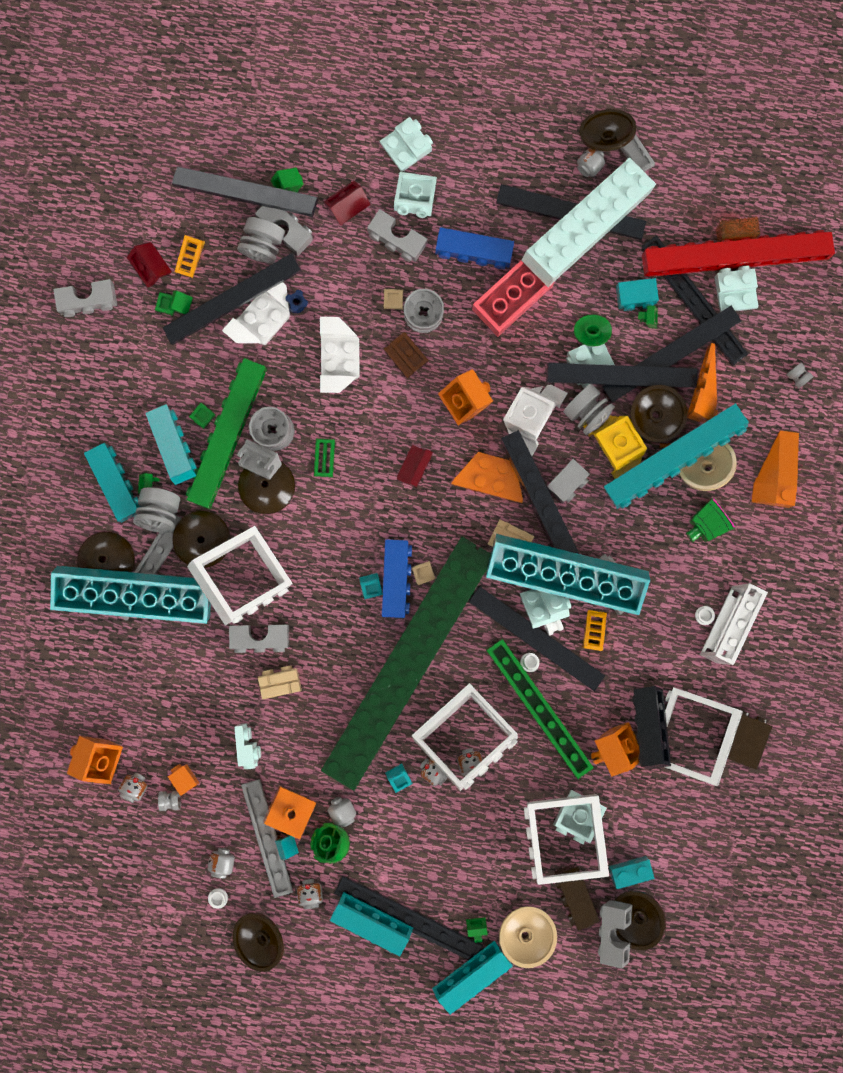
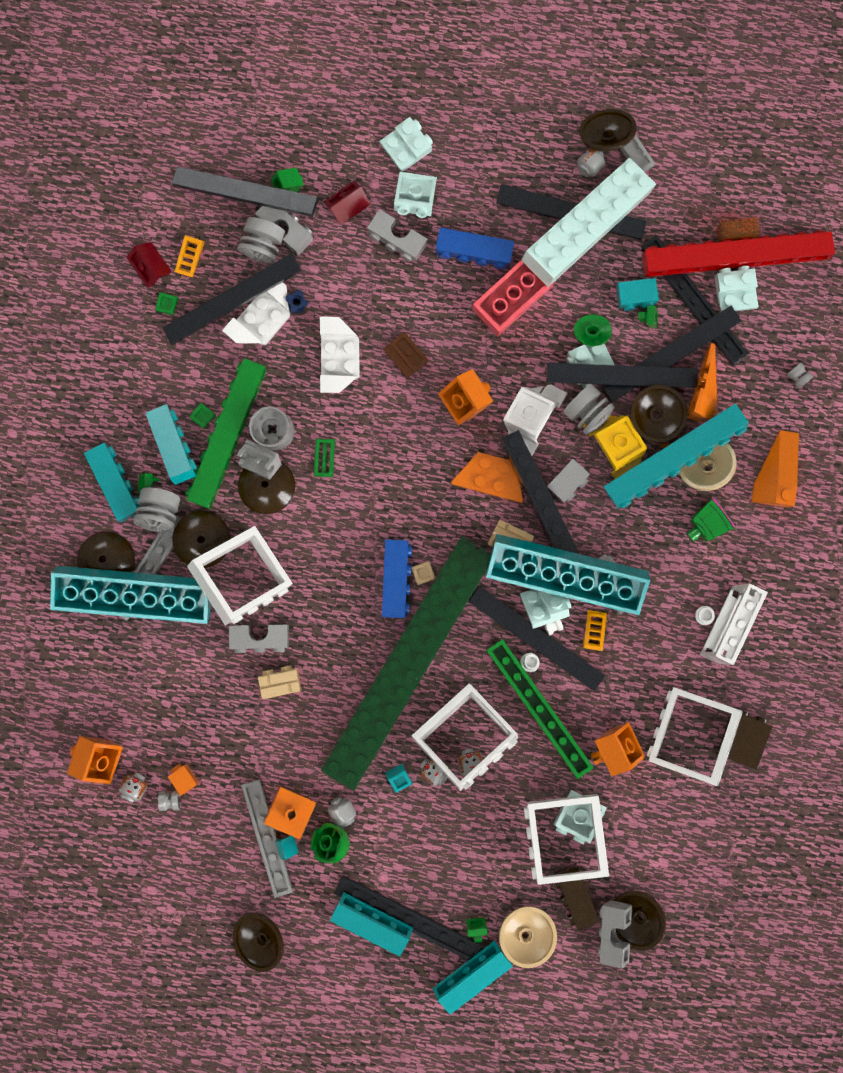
light grey arch [53,279,117,317] -> none
green tile [168,290,193,315] -> none
light grey head [207,848,235,878] -> none
white plate [208,888,228,909] -> none
light aqua plate [234,723,261,769] -> none
light grey head [297,879,323,909] -> none
teal slope [359,573,383,599] -> none
tan tile [384,289,403,309] -> none
dark red panel [397,445,433,489] -> none
light grey wheel [404,289,444,333] -> none
teal brick [608,856,655,889] -> none
black brick [632,686,671,769] -> none

